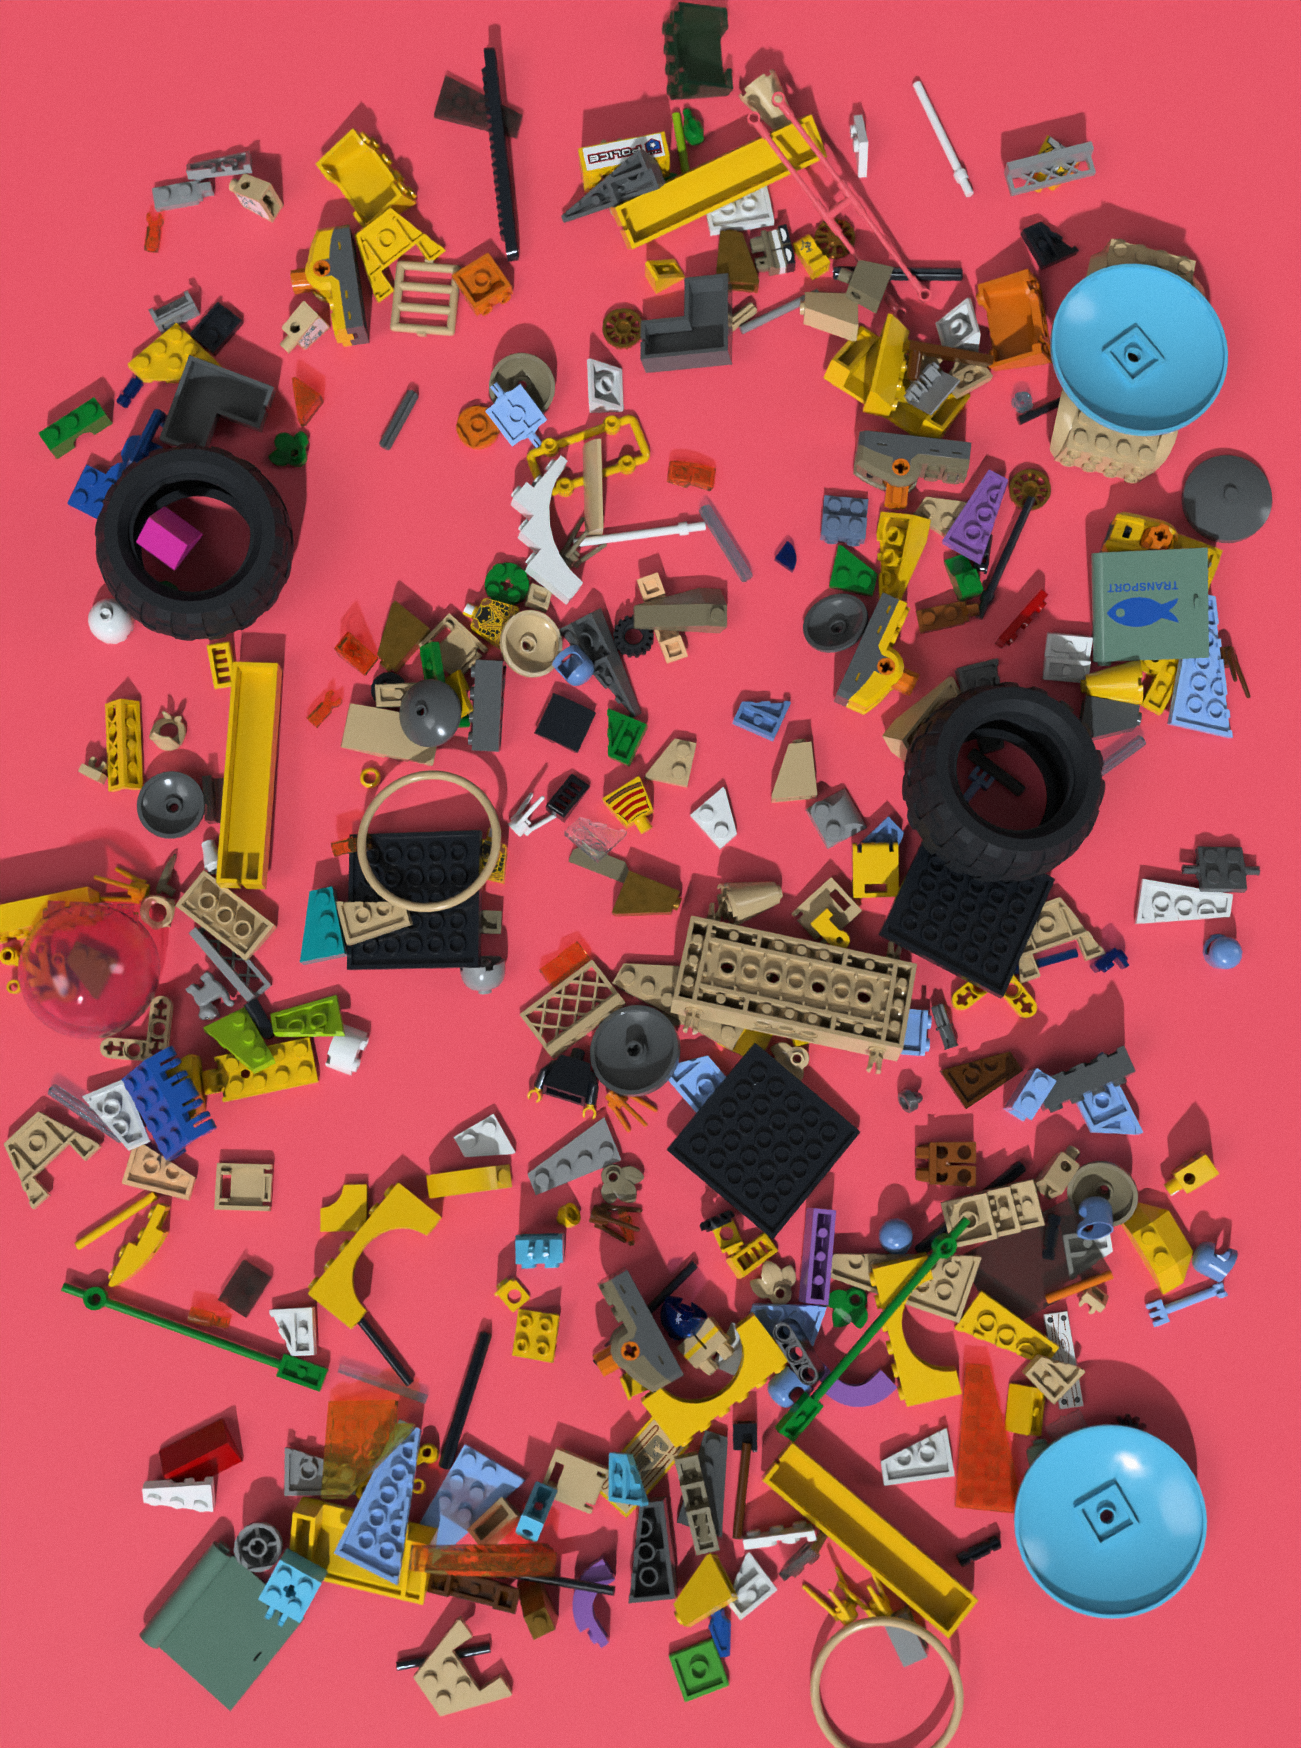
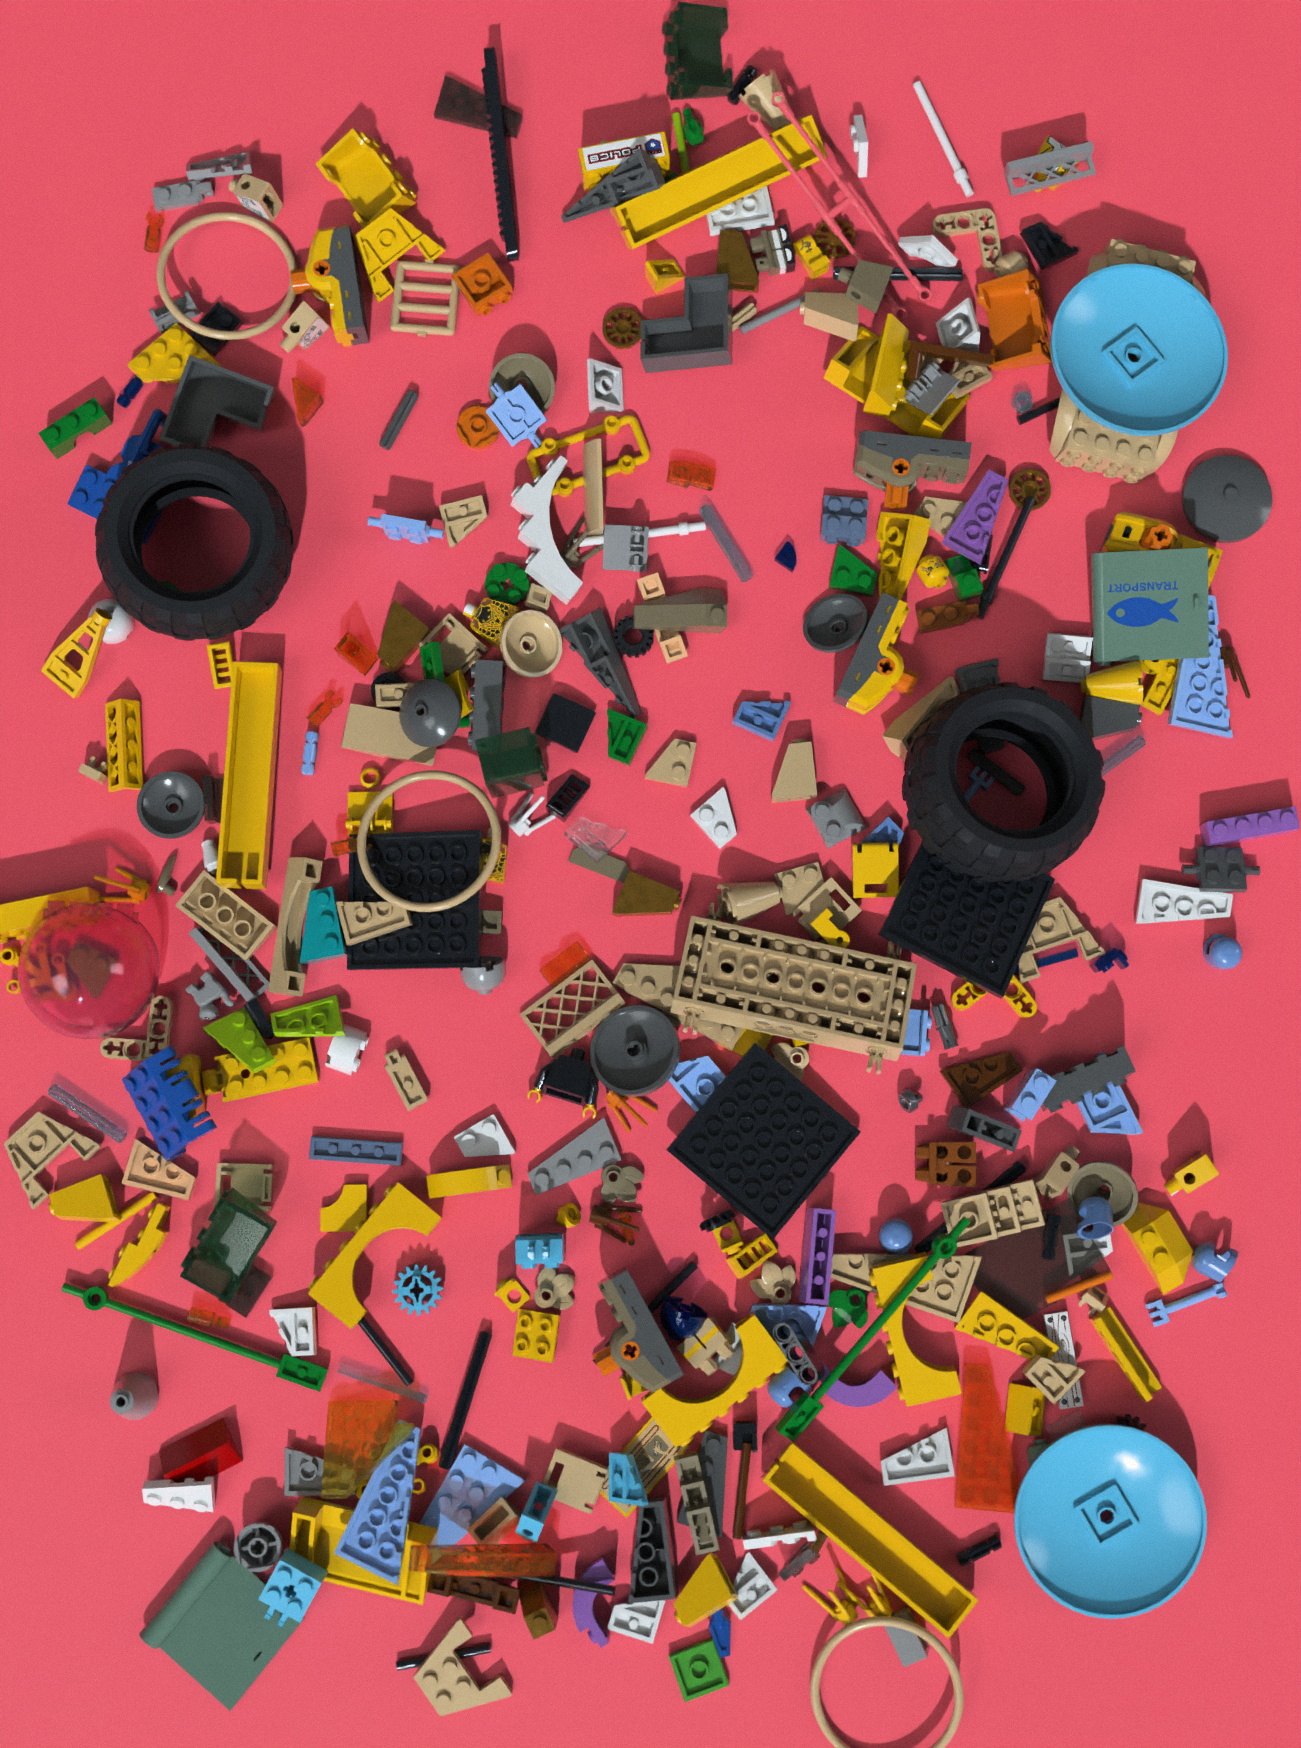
white wing [82,1080,151,1151] -> none
dark pink slope [136,506,203,571] -> none
tan piece [140,895,175,930] -> none
tan piece [149,711,186,751] -> none
green plate [268,431,309,467] -> none
medium blue helmet [552,645,594,686] -> none
yellow torso [602,776,653,834] -> none
red plate [995,589,1049,649] -> none
none -> yellow plate [41,608,112,699]
none -> yellow slope [48,1174,121,1222]
none -> cone [110,1372,159,1420]
none -> tan piece [156,212,298,340]
none -> windscreen [180,1187,278,1304]
none -> tan arch [268,857,323,996]
none -> light blue axle [301,731,319,775]
none -> sand blue tile [309,1136,403,1166]
none -> yellow hinge [345,791,393,837]
none -> light blue plate [368,514,444,544]
none -> tan hinge [384,1048,429,1111]
none -> medium azure gear [392,1264,444,1316]
none -> tan wing [439,495,488,548]
none -> clear green windscreen [475,727,548,799]
none -> tan plate [534,1268,575,1310]
none -> light grey hinge [602,524,649,572]
none -> white wing [607,1600,665,1644]
none -> black axle [727,65,757,105]
none -> tan wing [774,862,824,916]
none -> white tile [898,235,958,267]
none -> yellow head [916,554,950,589]
none -> tan beam [932,208,1002,272]
none -> dark grey slope [946,1105,1022,1152]
none -> tan head [995,251,1029,278]
none -> yellow fence [1089,1306,1162,1402]
none -> medium lavender brick [1199,806,1300,847]

